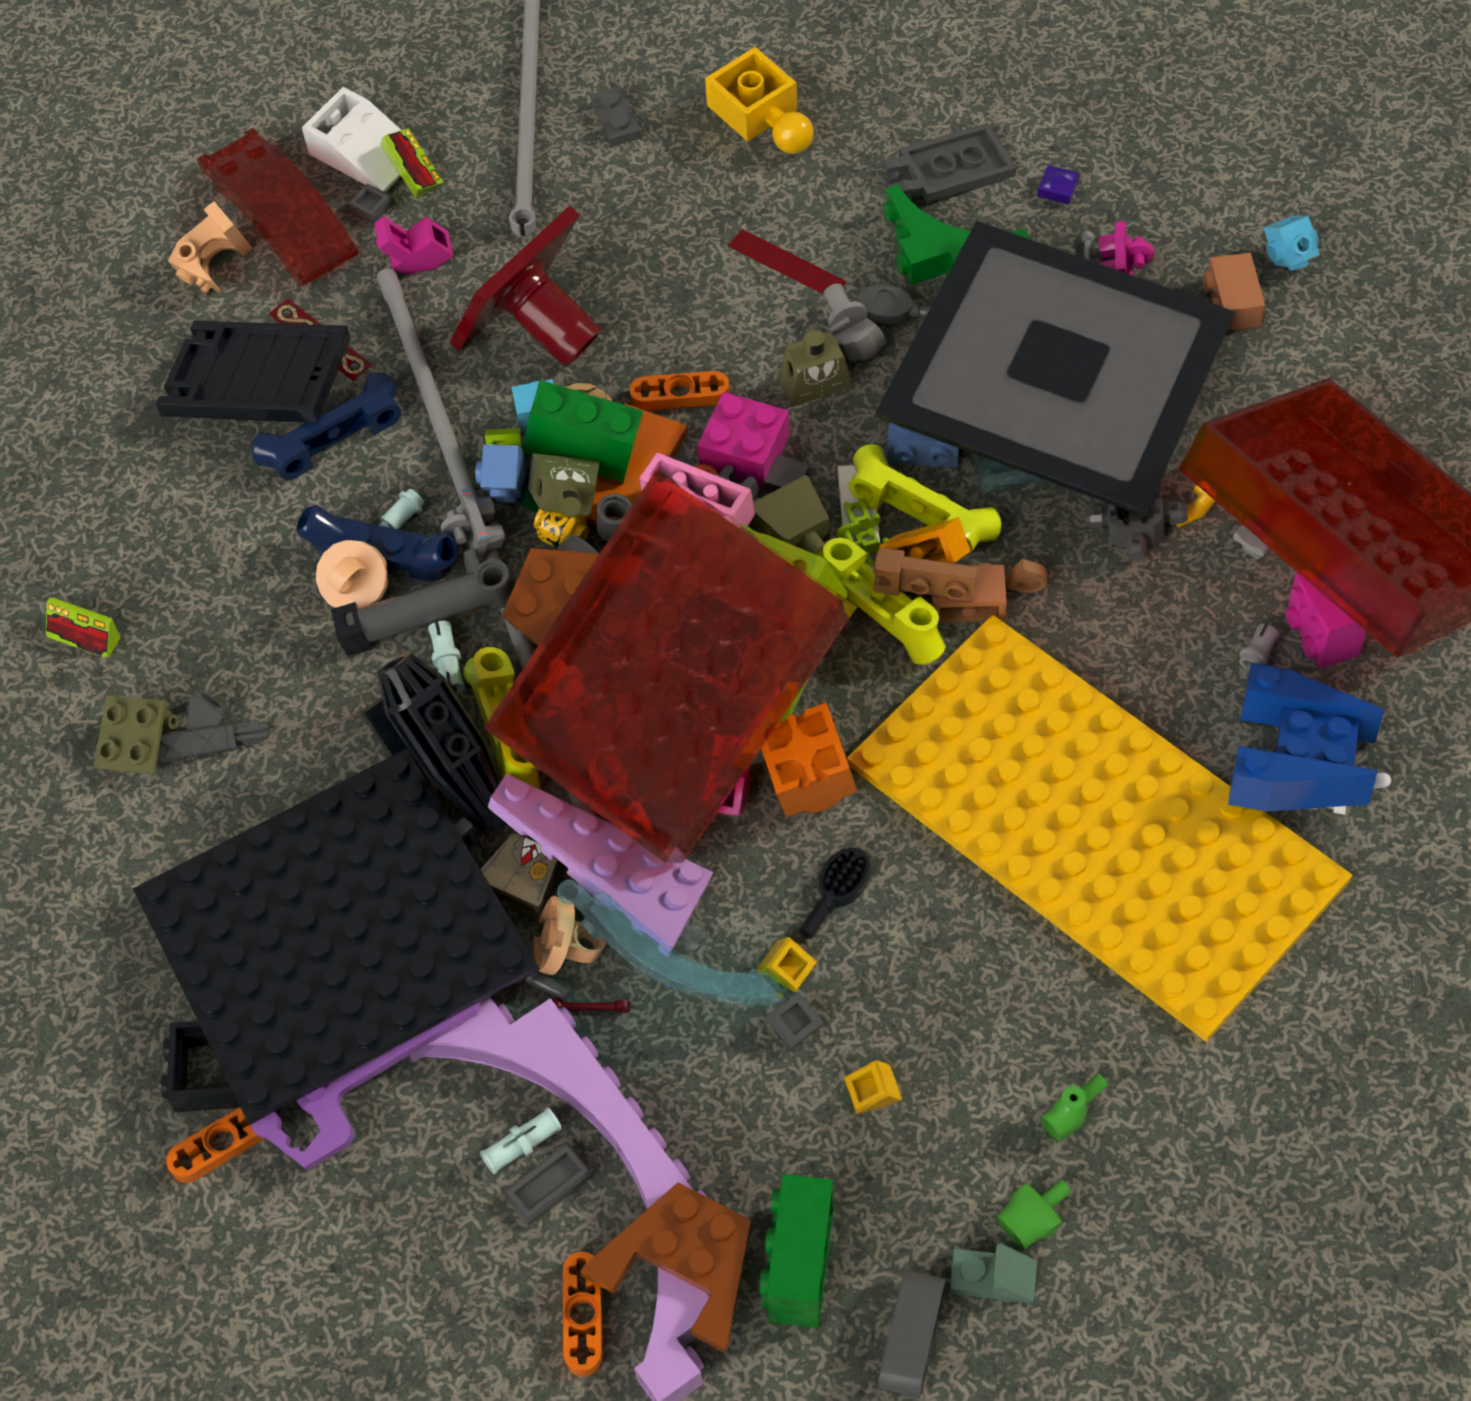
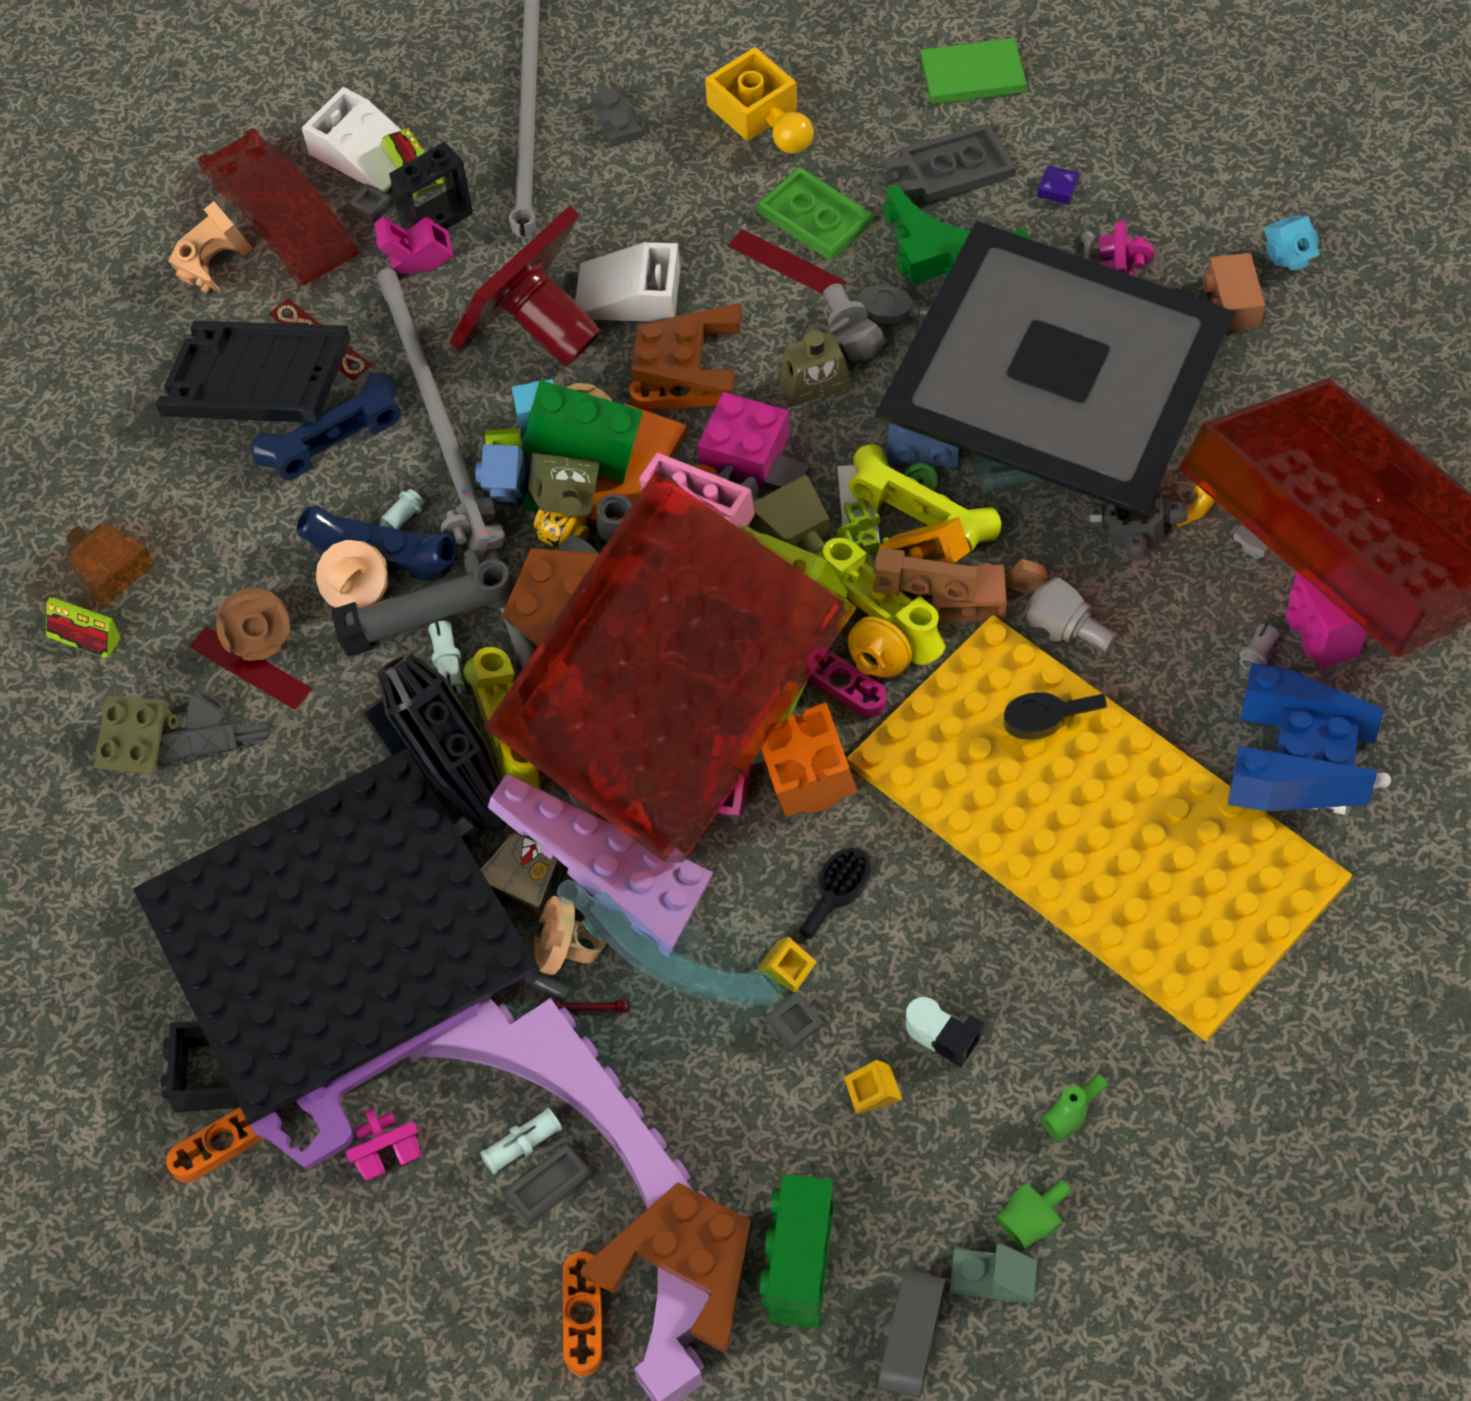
none -> clear orange torso [66,523,155,608]
none -> dark red sticker [189,626,313,710]
none -> medium nougat tile [216,588,290,661]
none -> dark pink hips [345,1108,421,1182]
none -> black window [389,141,473,231]
none -> white slope [575,242,680,322]
none -> dark orange wing [631,304,742,397]
none -> bright green tile [756,167,874,261]
none -> dark pink beam [808,647,887,718]
none -> yellow piece [848,616,912,678]
none -> bright green tile [903,463,939,492]
none -> leg [906,997,984,1068]
none -> bright green tile [920,38,1027,104]
none -> black piece [1003,692,1107,740]
none -> light grey piece [1027,577,1118,654]

